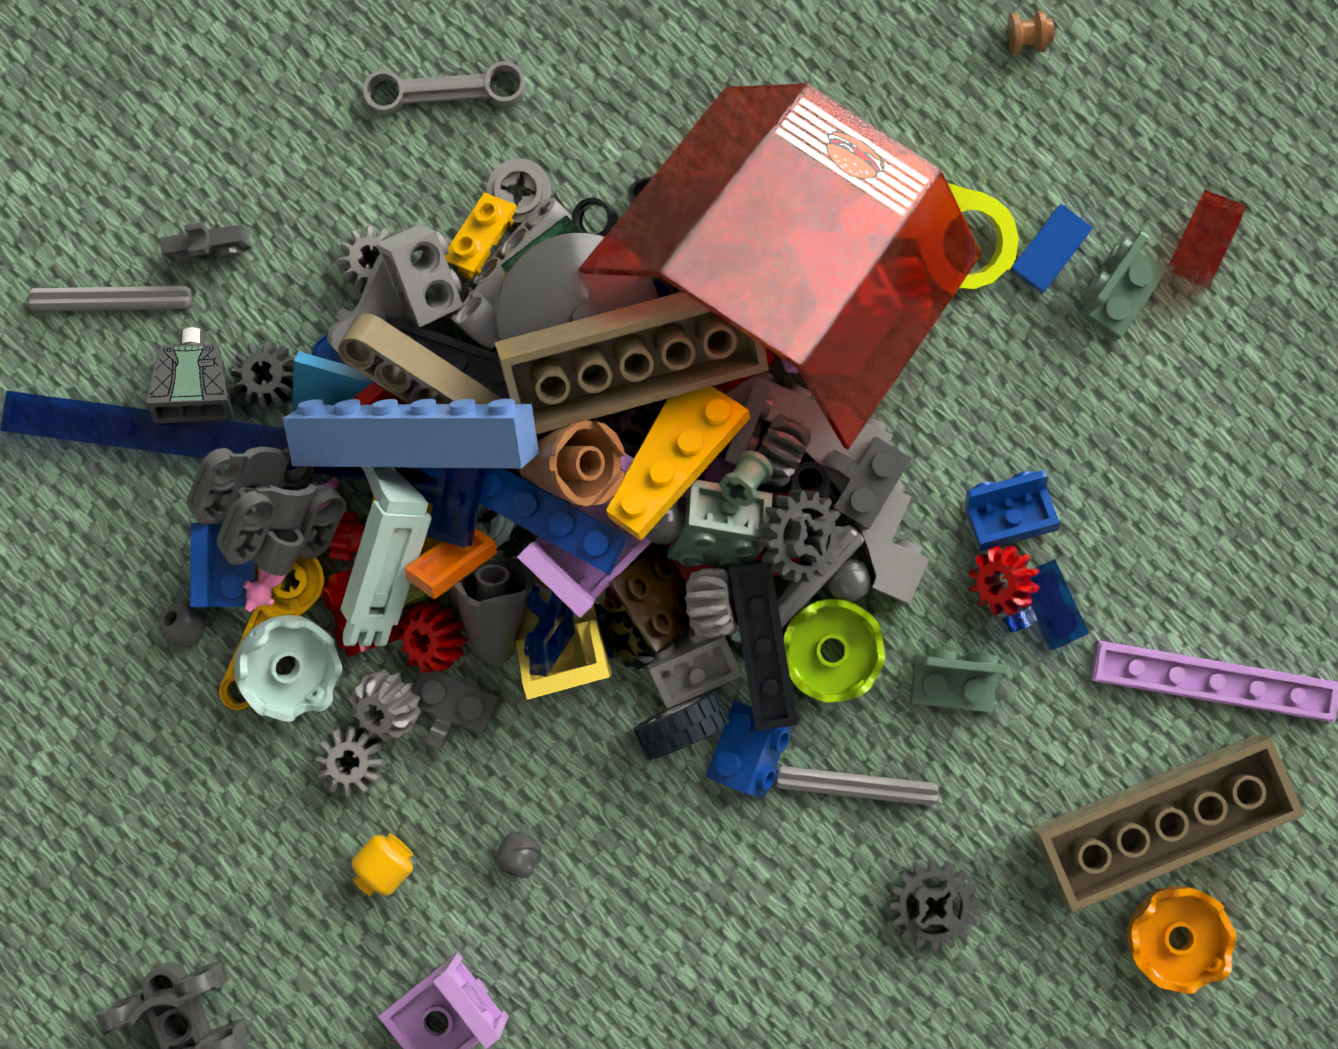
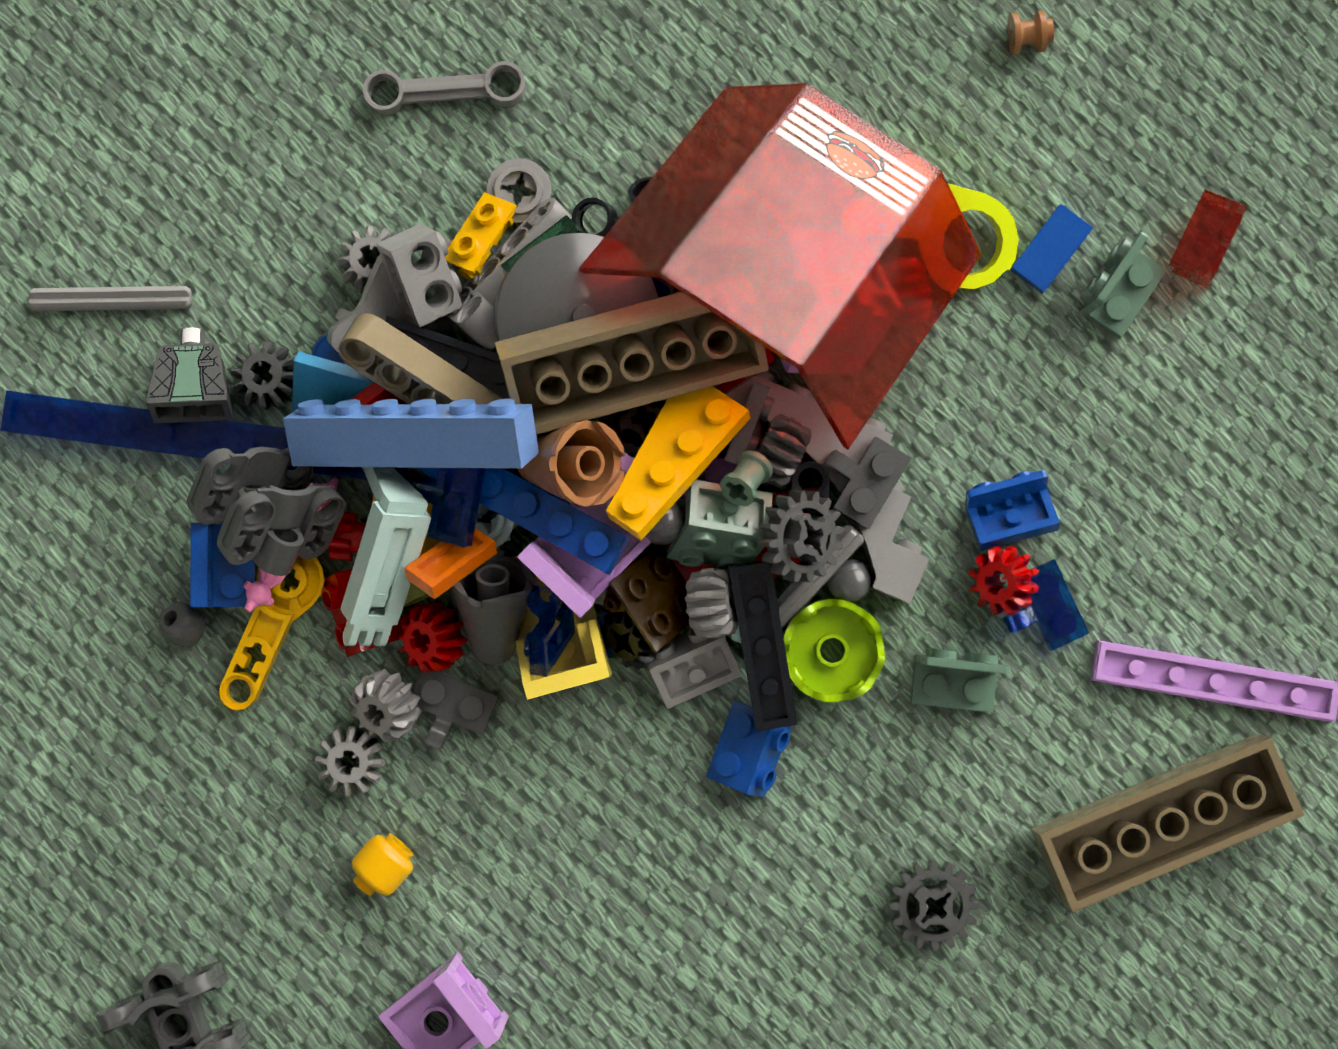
dark grey plate [159,222,251,265] -> none
light aqua plate [234,615,342,722] -> none
dark grey piece [495,831,542,878] -> none
black wheel [633,690,729,761] -> none
light grey axle [776,766,938,806] -> none
light orange plate [1127,885,1237,994] -> none

